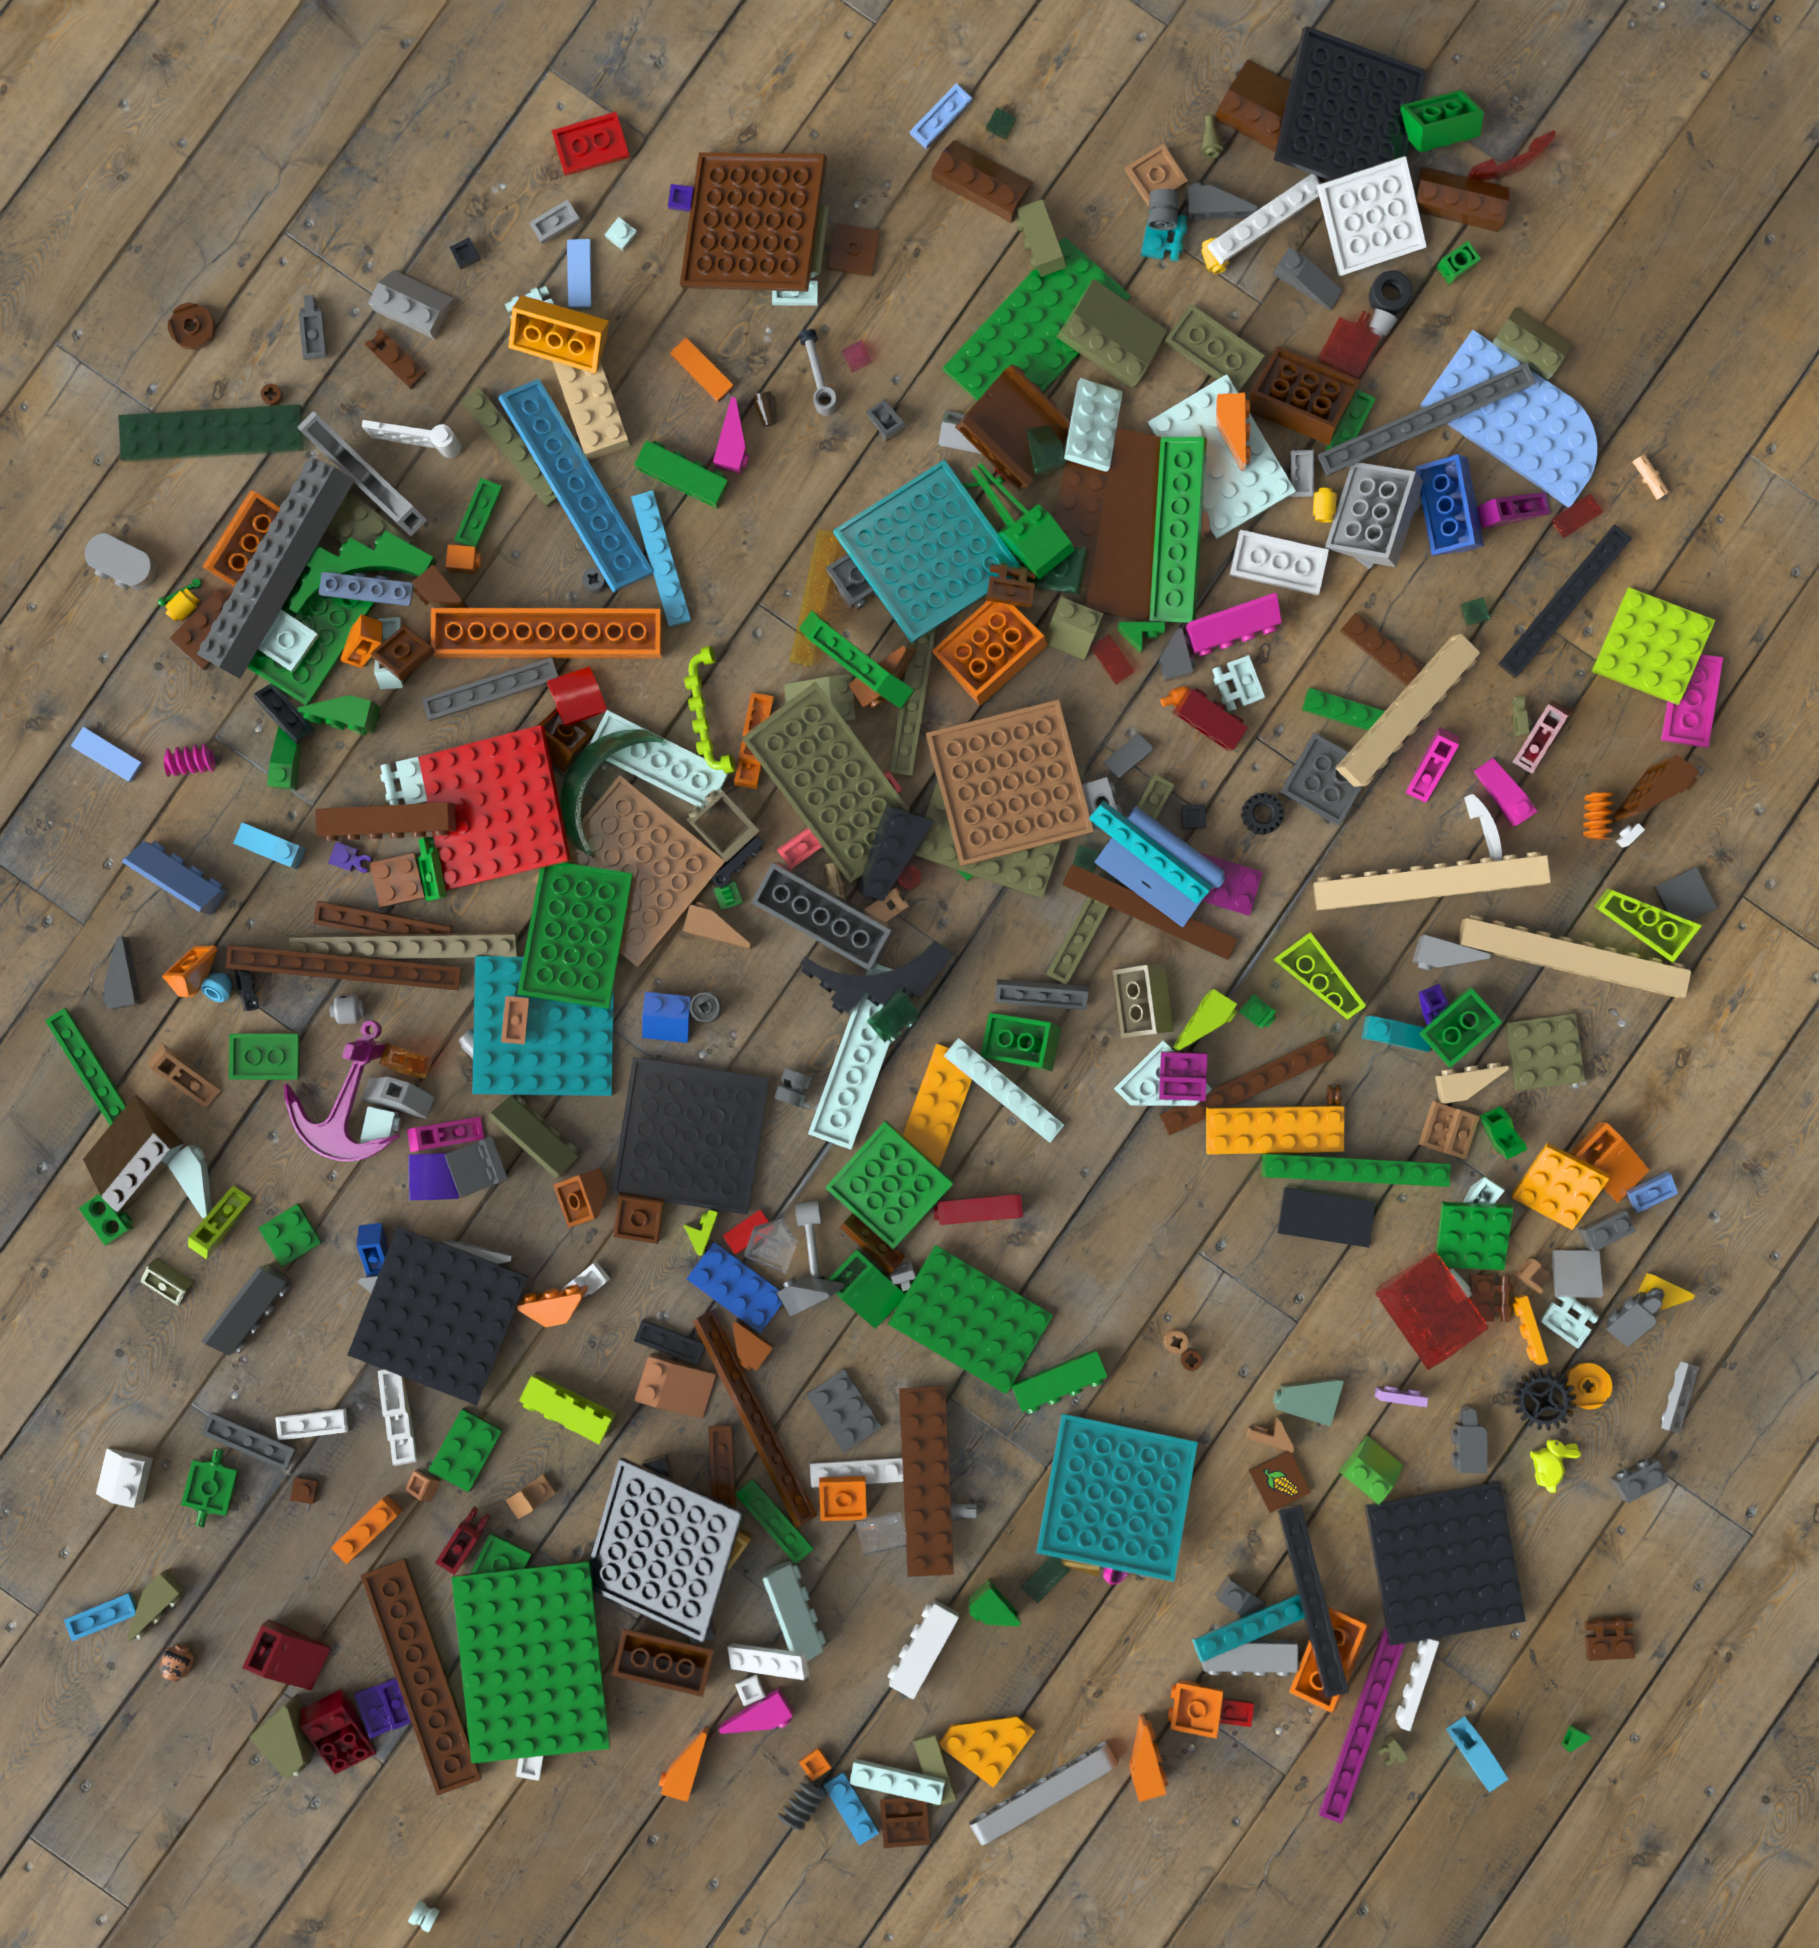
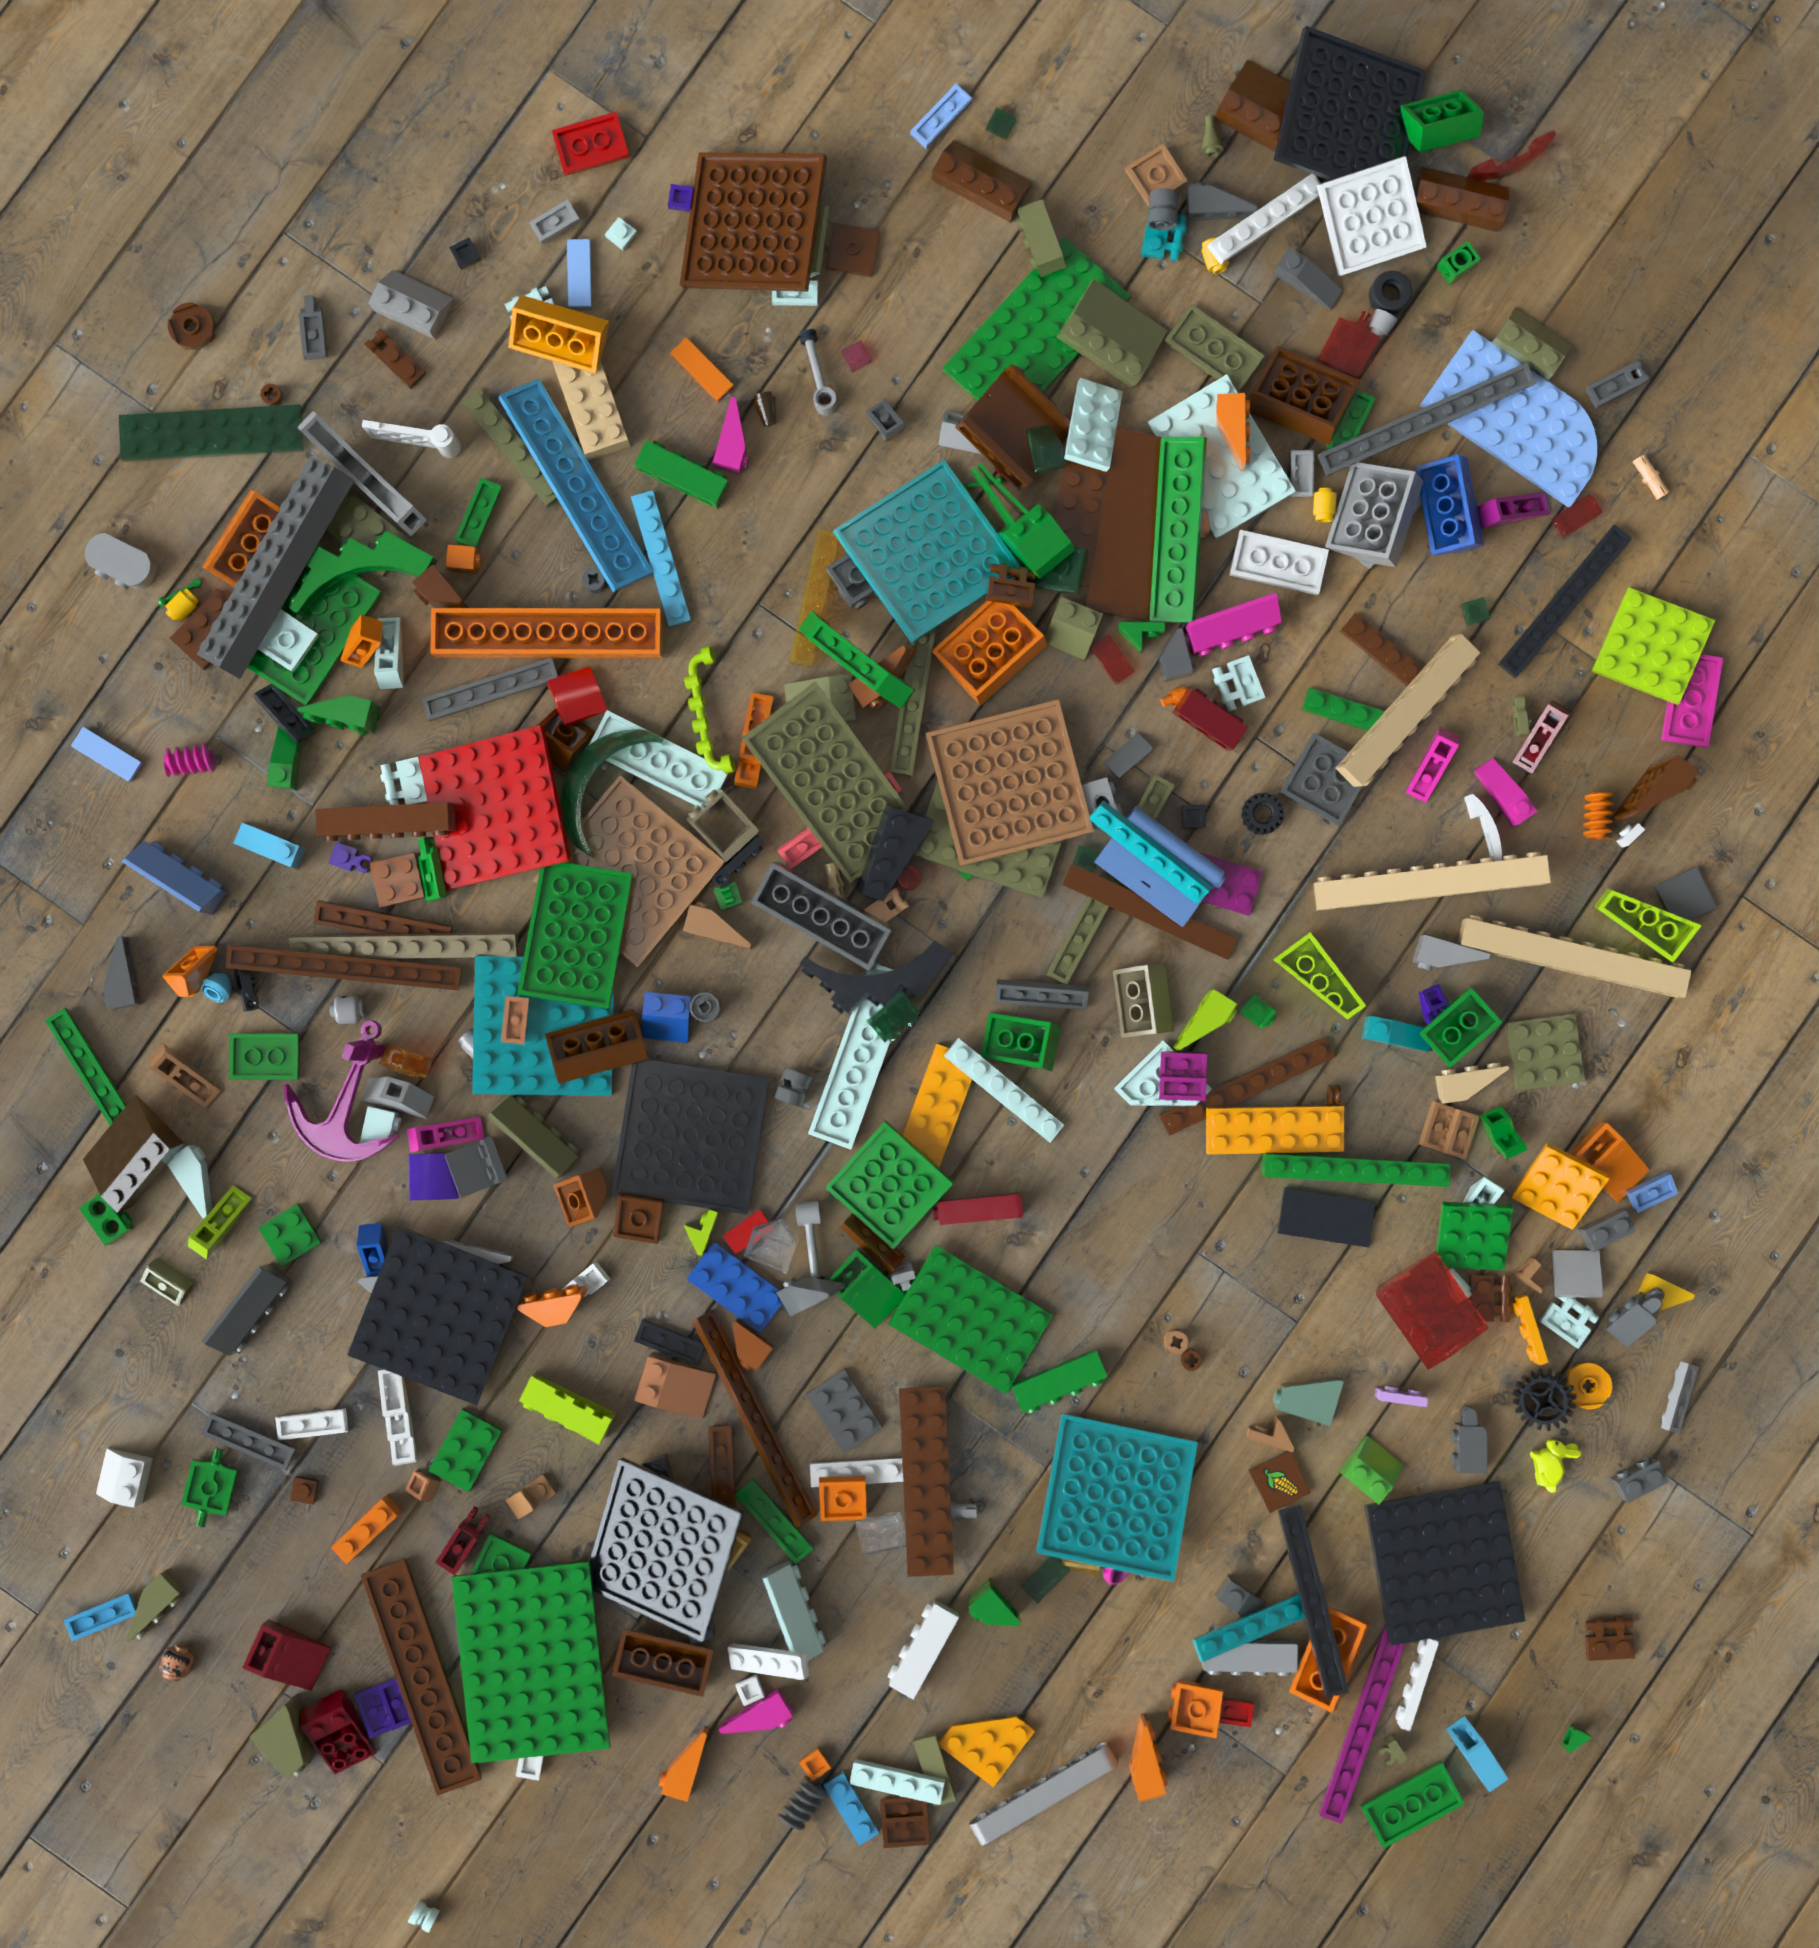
sand blue bracket [319,572,413,606] -> none
reddish brown tile [370,625,435,681] -> none
none -> reddish brown slope [545,1009,648,1084]
none -> green plate [1360,1760,1464,1849]
none -> dark grey plate [1585,359,1652,409]

